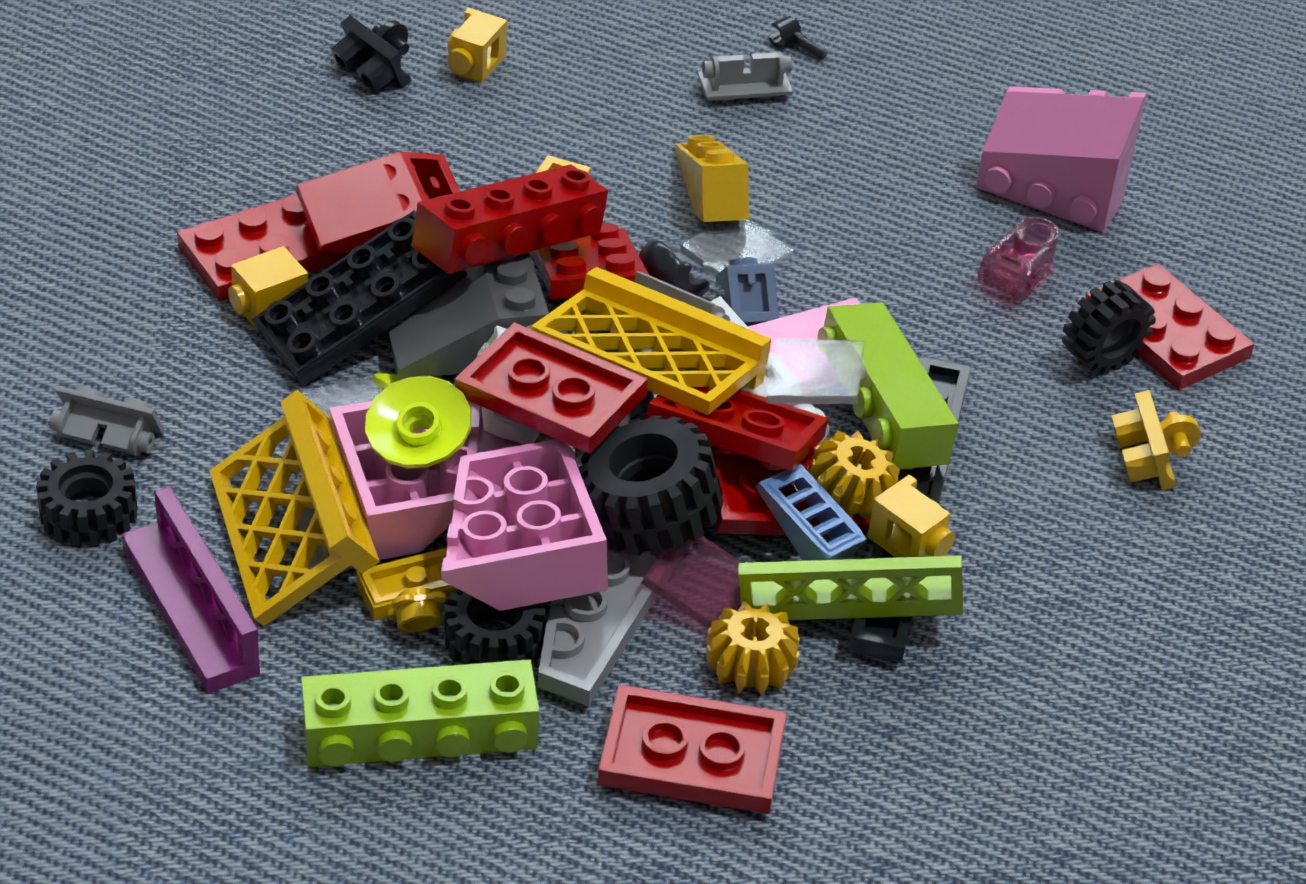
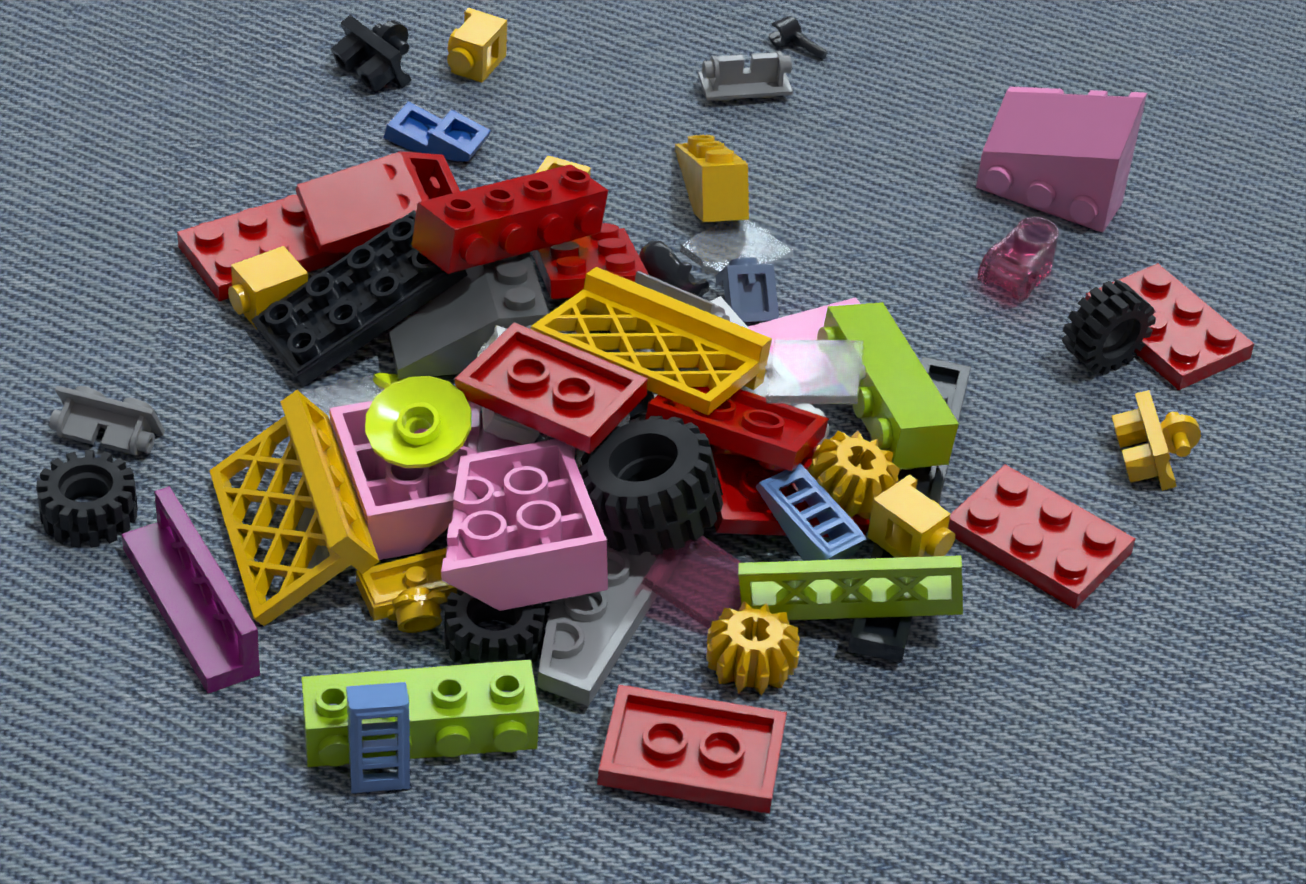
none -> medium blue slope [346,682,410,793]
none -> blue slope [383,101,491,161]
none -> plate [948,464,1136,609]

